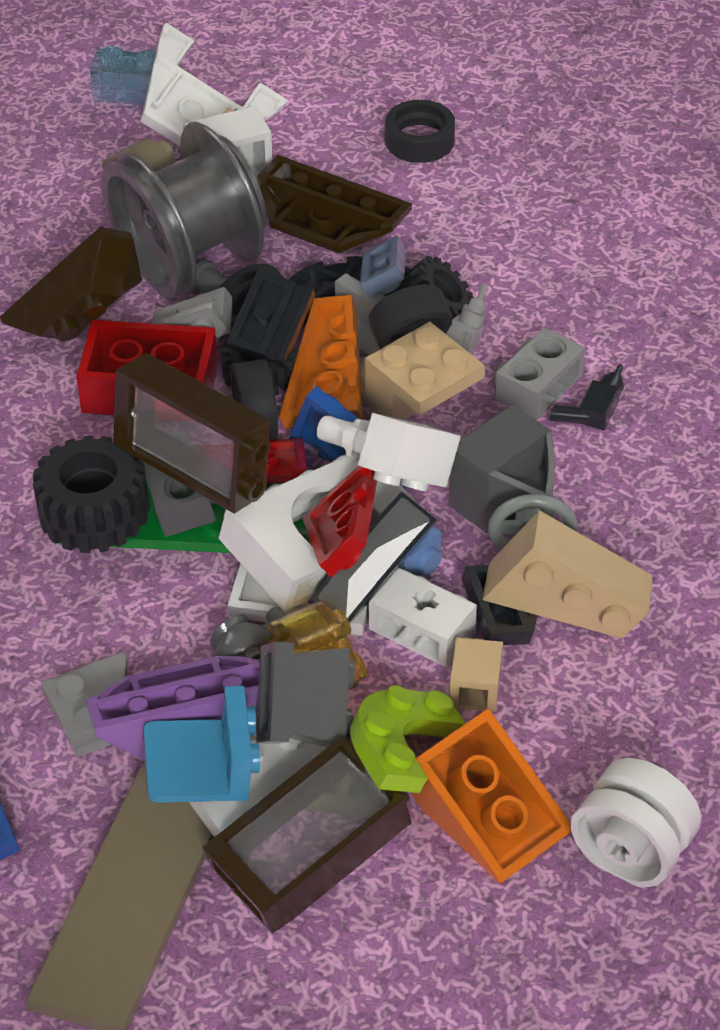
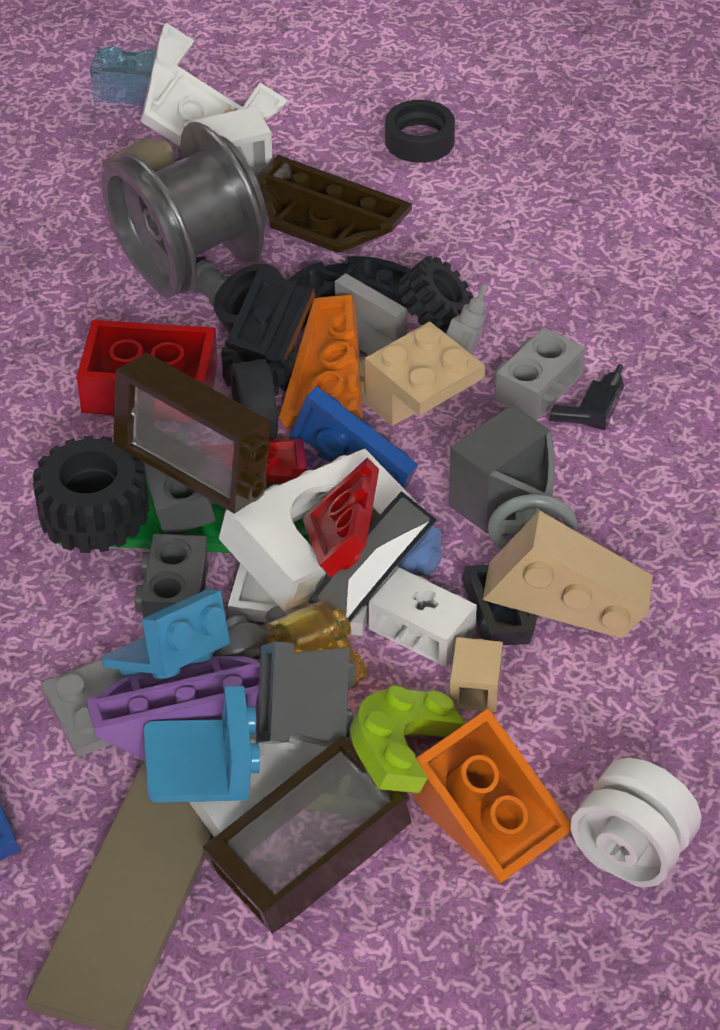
dark brown wedge [0,226,142,341] -> none
light grey bracket [151,287,232,338] -> none
white brick [317,413,461,492] -> none
sand blue plate [360,235,406,298] -> none
black tyre [368,284,452,349] -> none
none -> dark azure bracket [101,589,230,679]
none -> dark grey brick [135,534,209,618]

